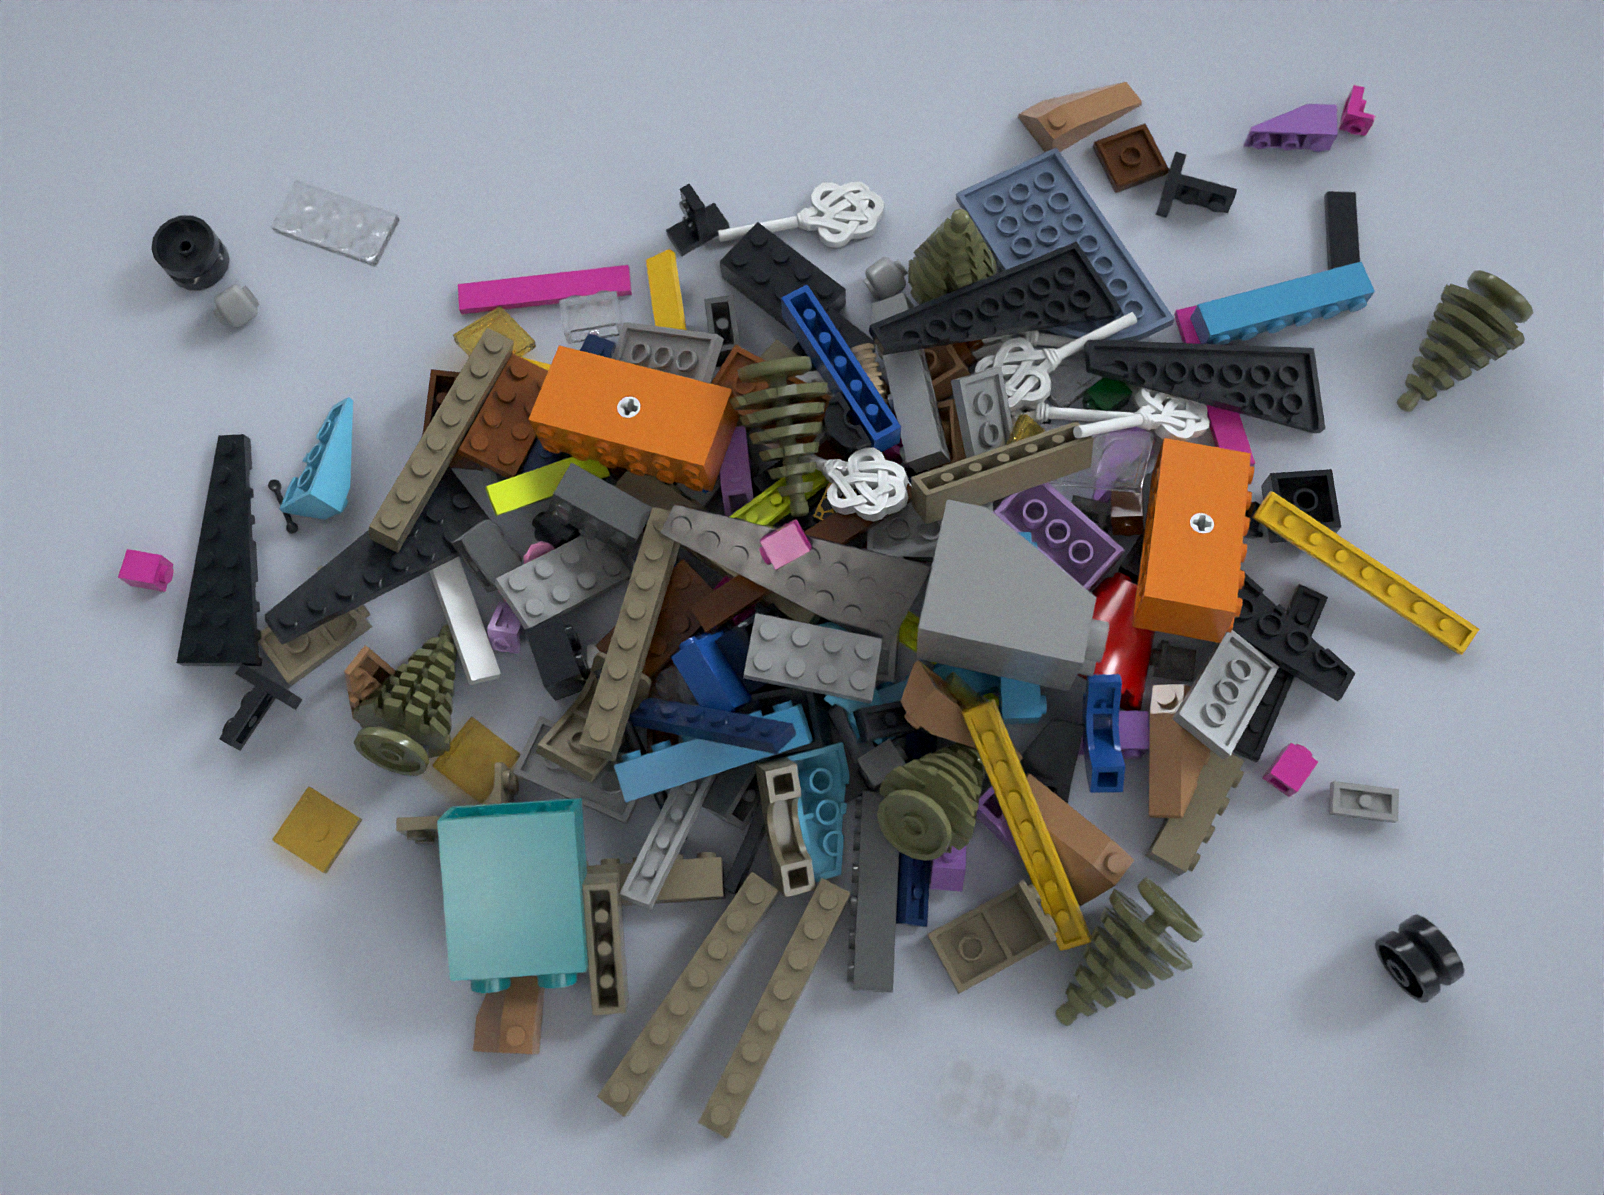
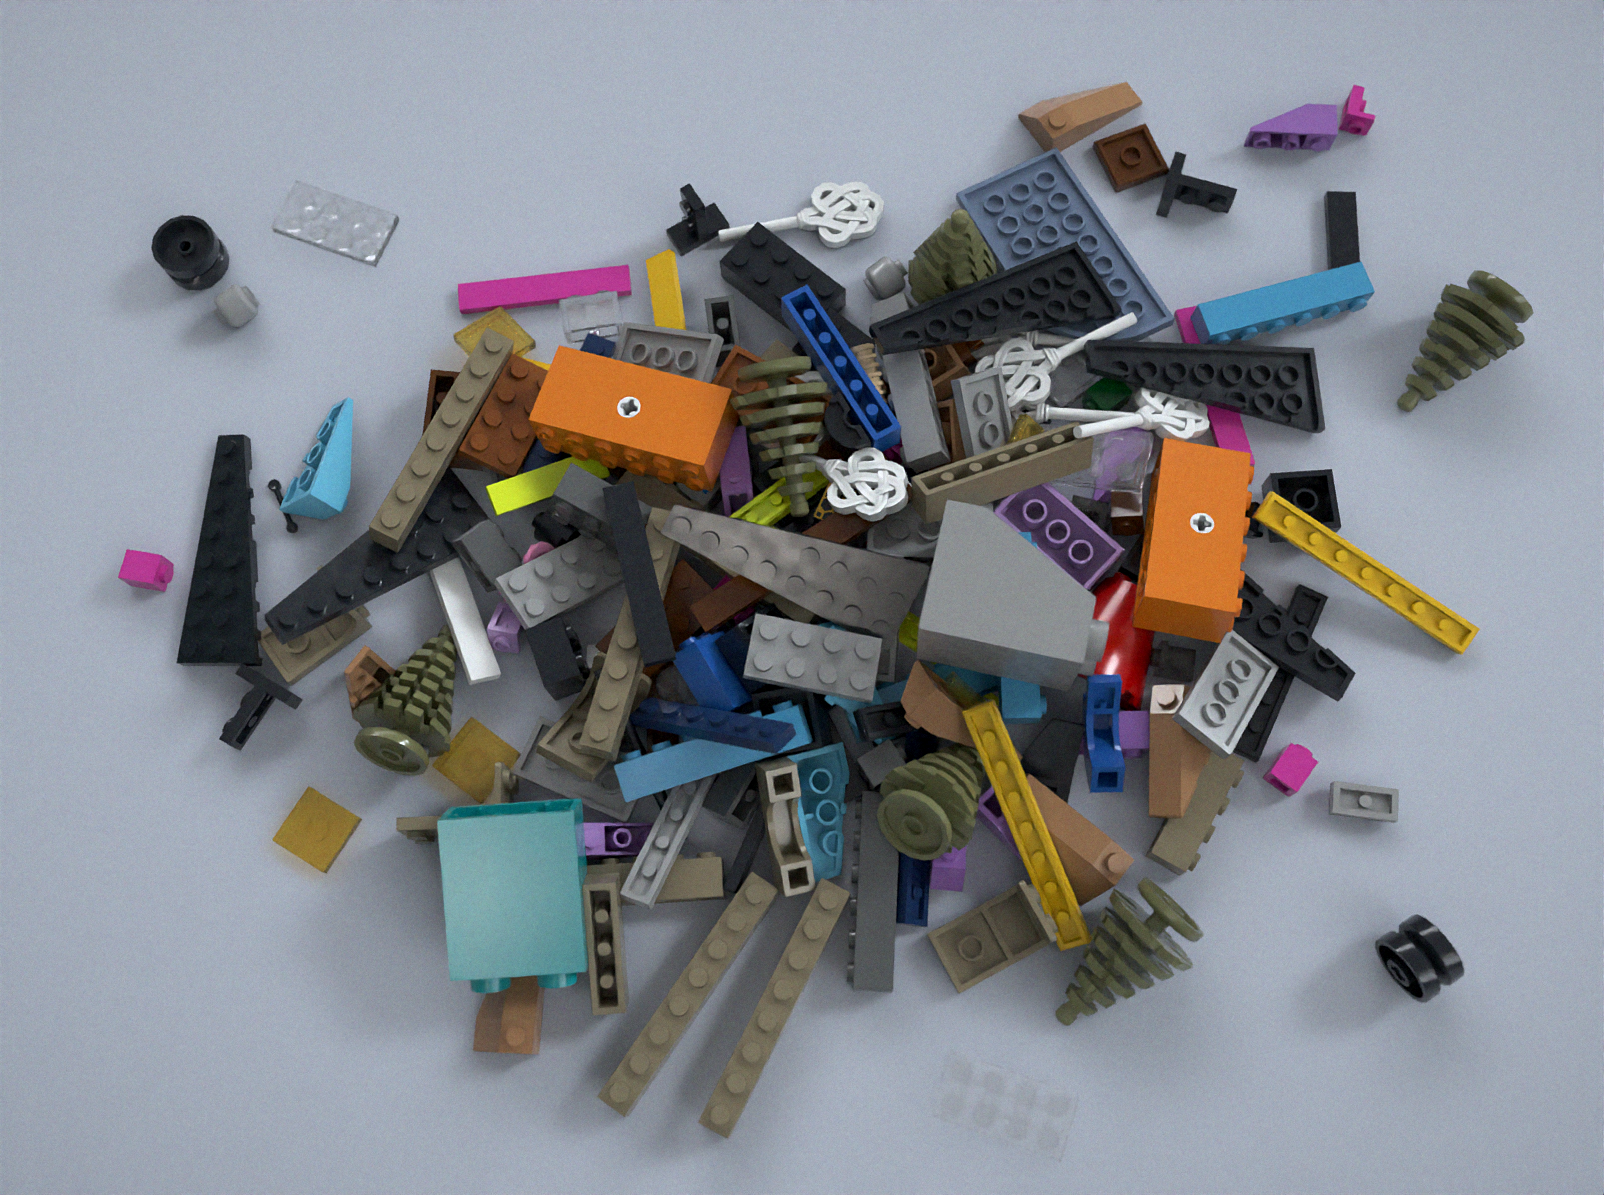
brick [759,519,812,570] -> none
none -> medium lavender slope [584,823,654,861]
none -> black tile [602,481,677,668]

